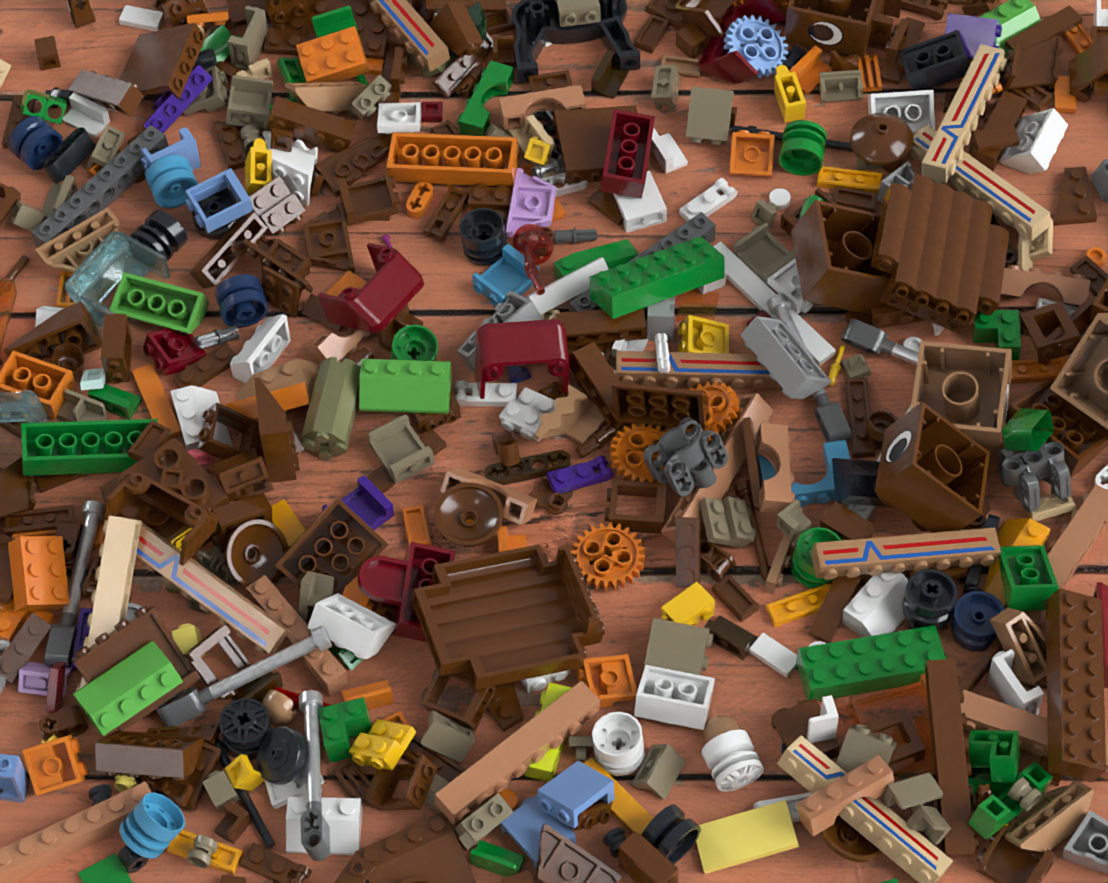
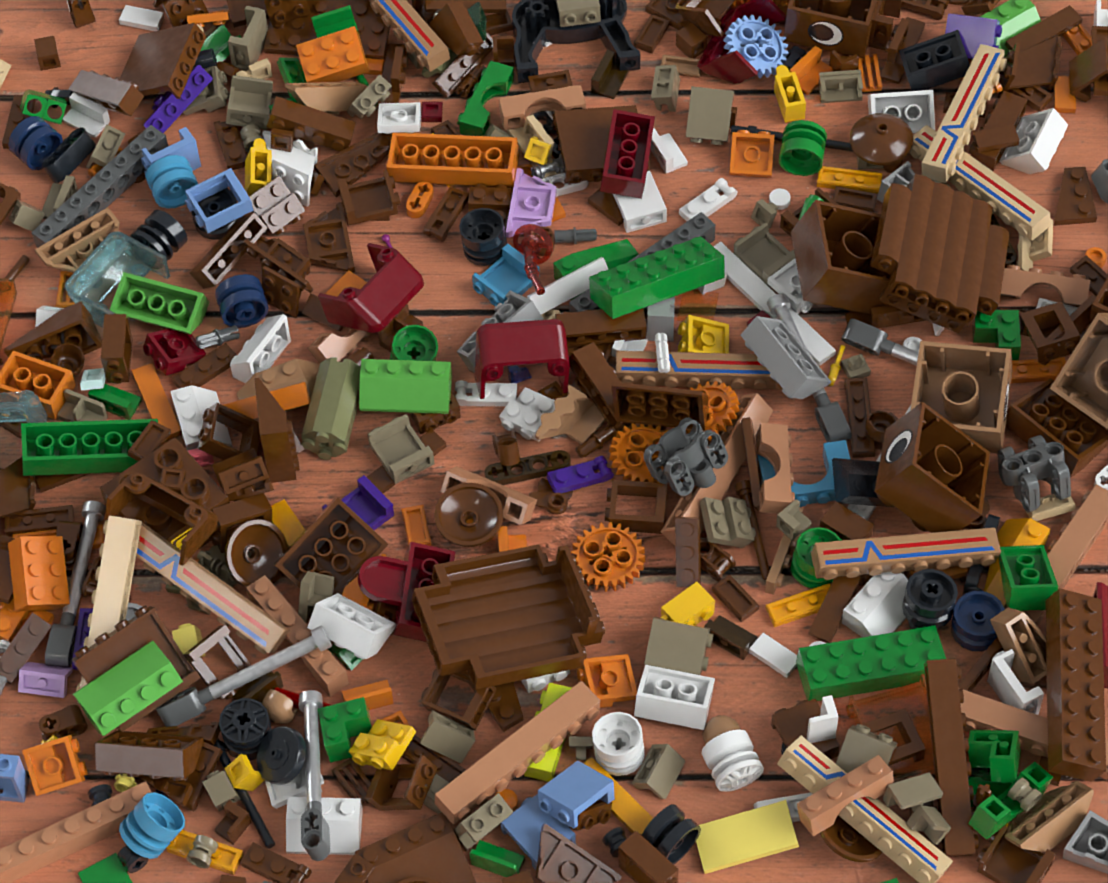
dark red tile [46,661,66,714] -> none
green piece [1002,408,1054,452] -> none

